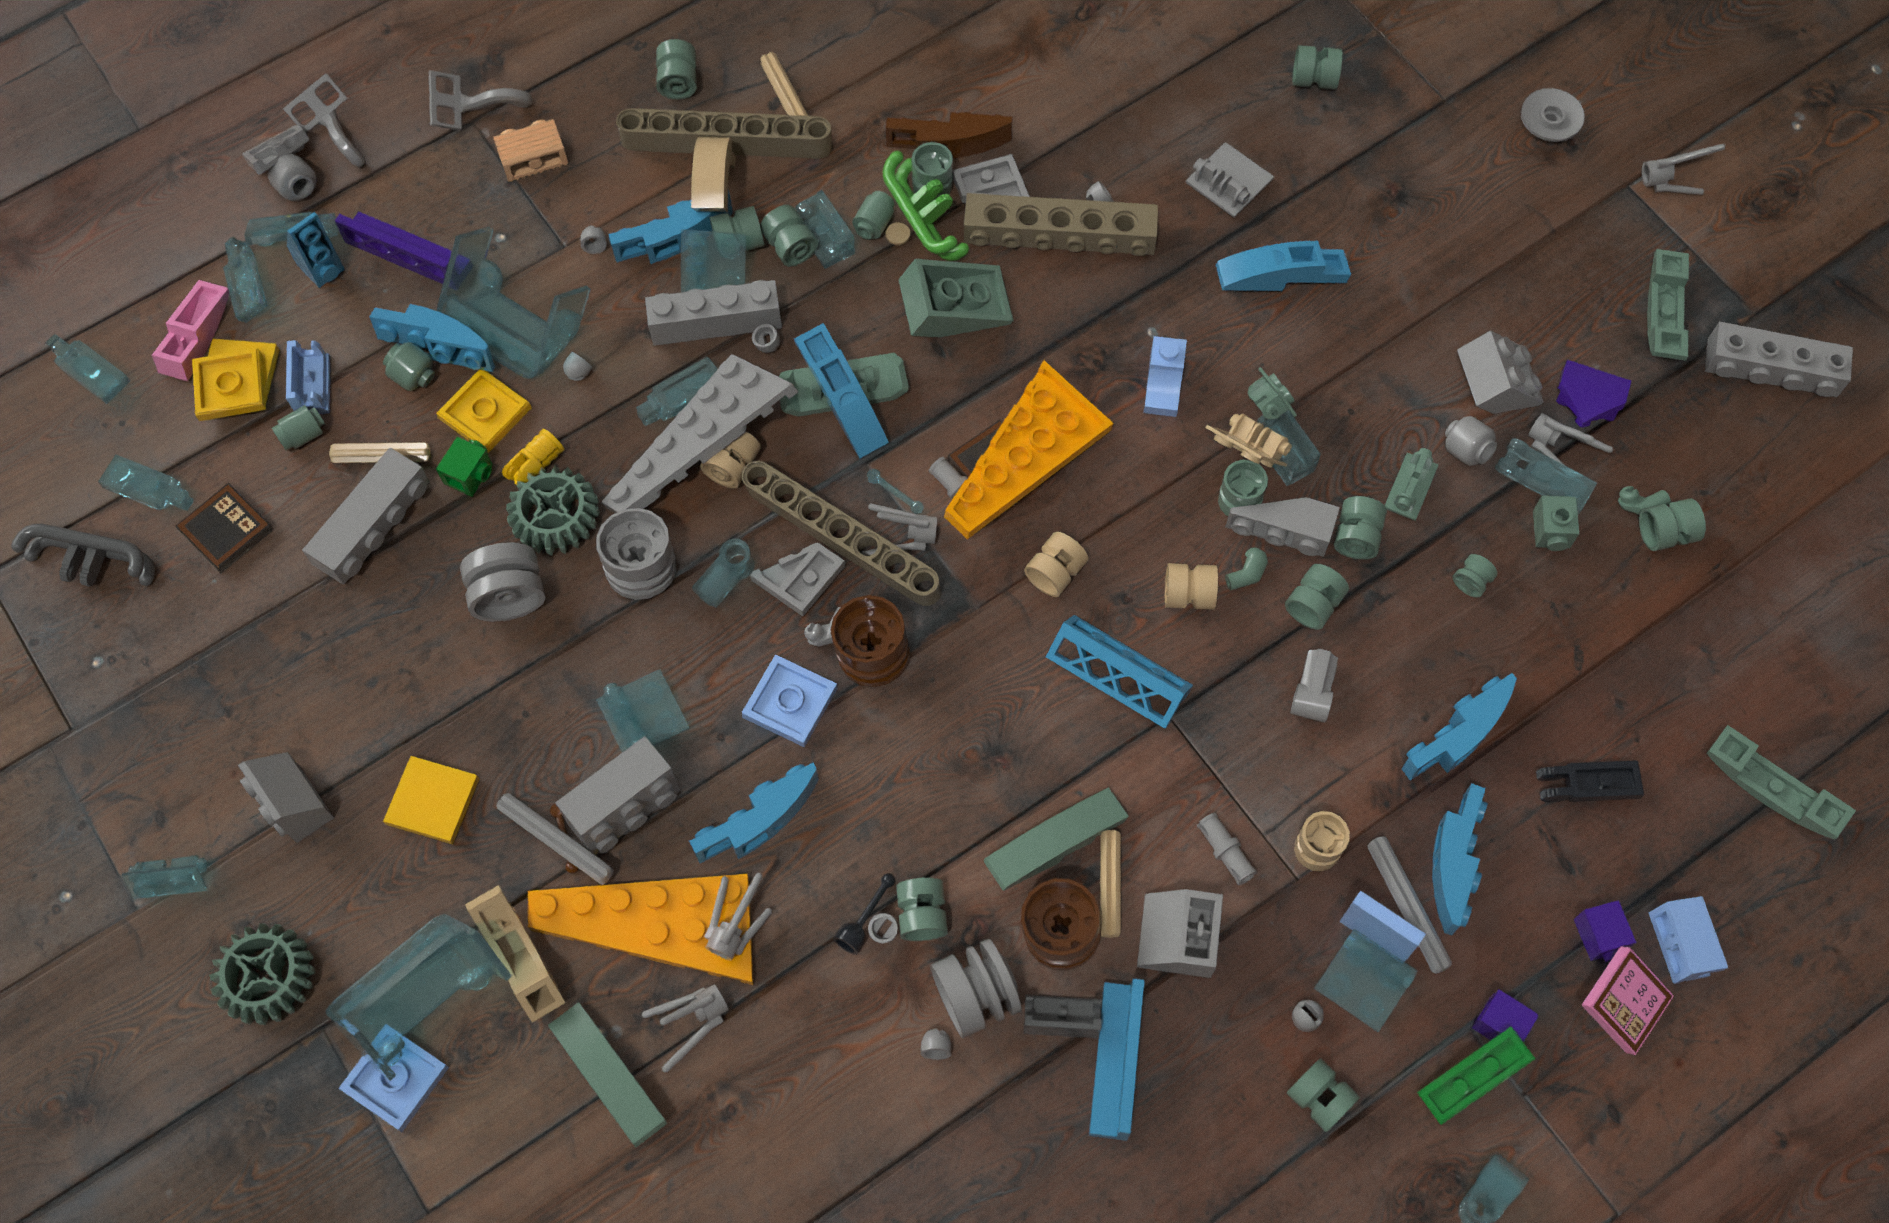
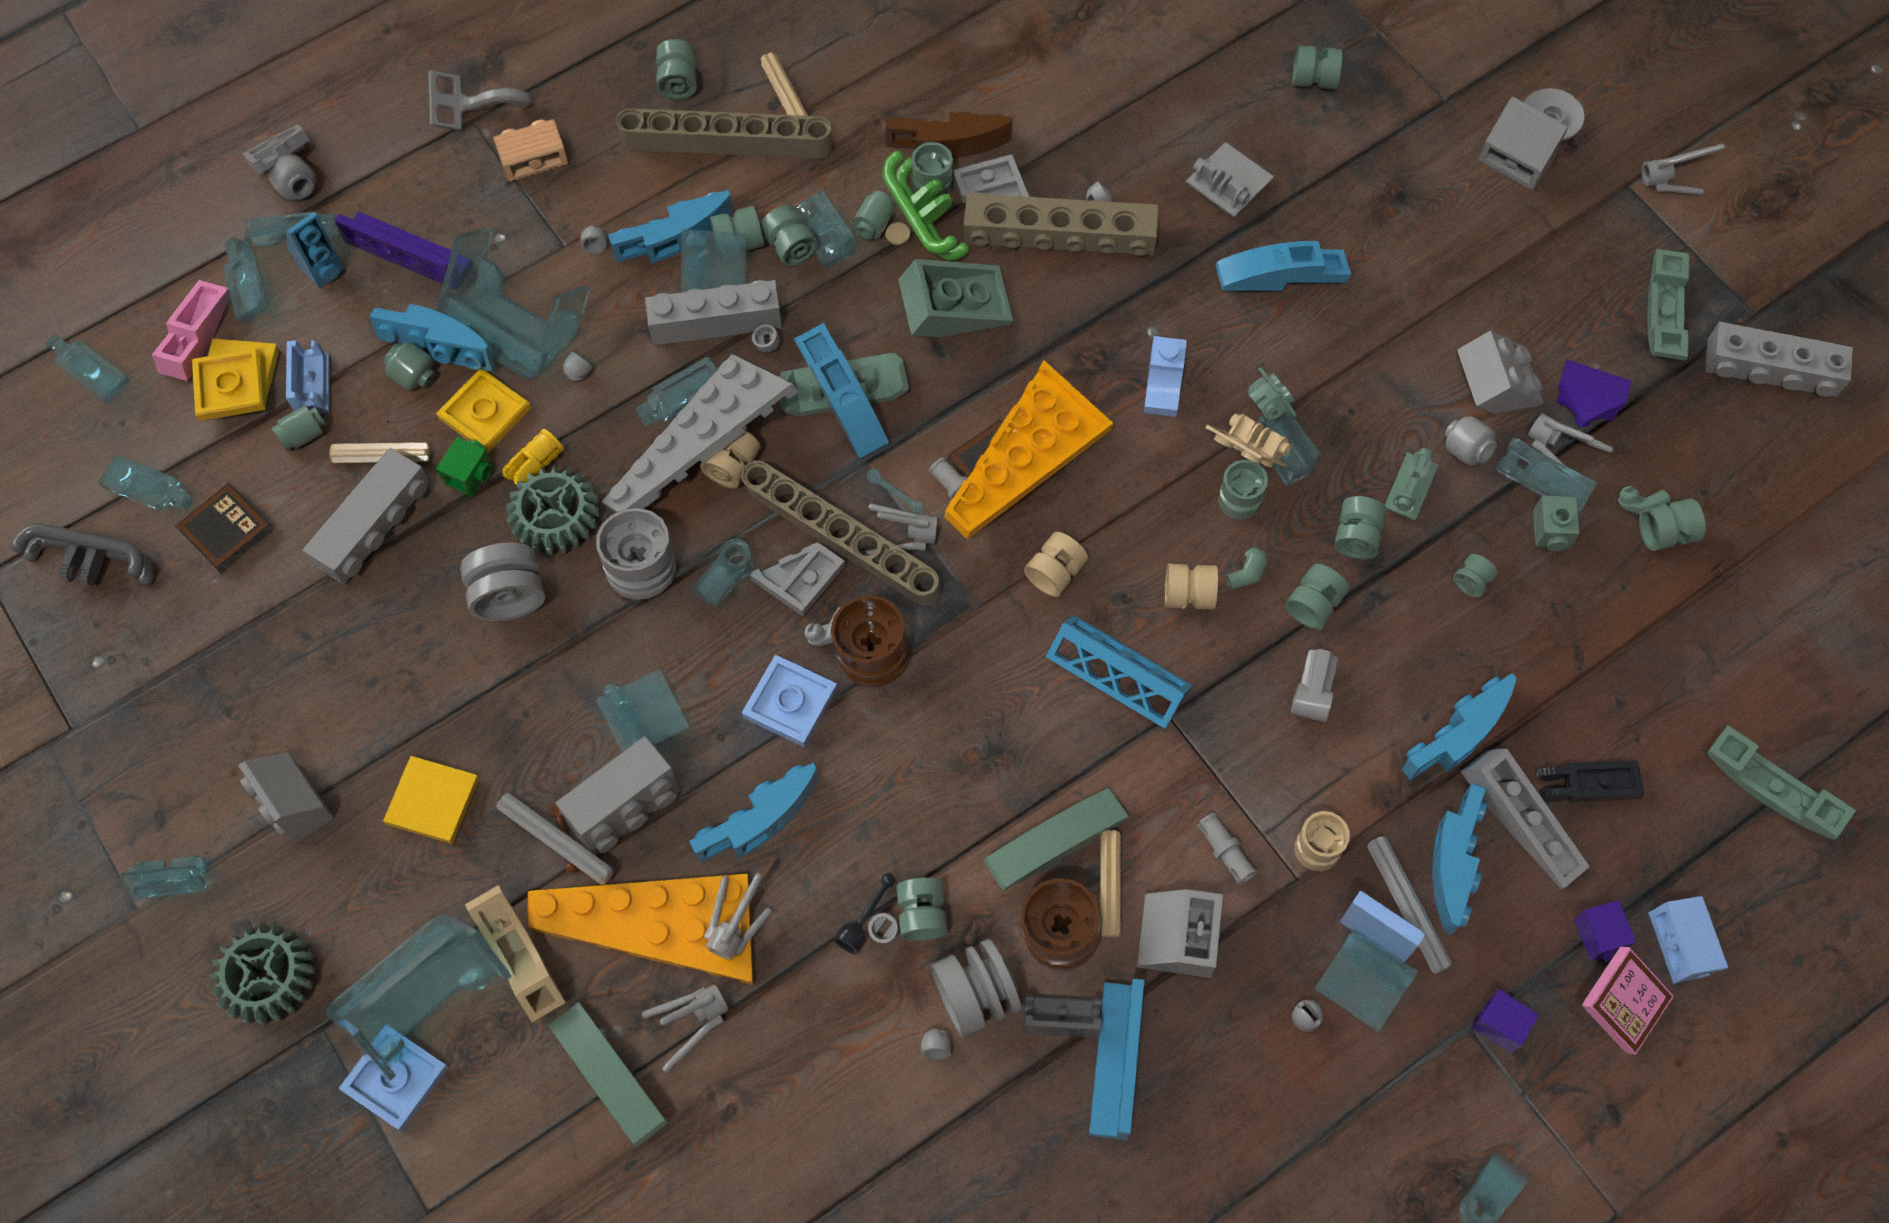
light grey piece [283,73,366,168] -> none
tan arch [691,137,736,212] -> none
light grey slope [1225,497,1340,557] -> none
sand green wheel [1287,1058,1360,1132] -> none
green tile [1417,1026,1536,1125] -> none
none -> light grey slope [1460,748,1590,889]
none -> light grey slope [1478,96,1568,190]

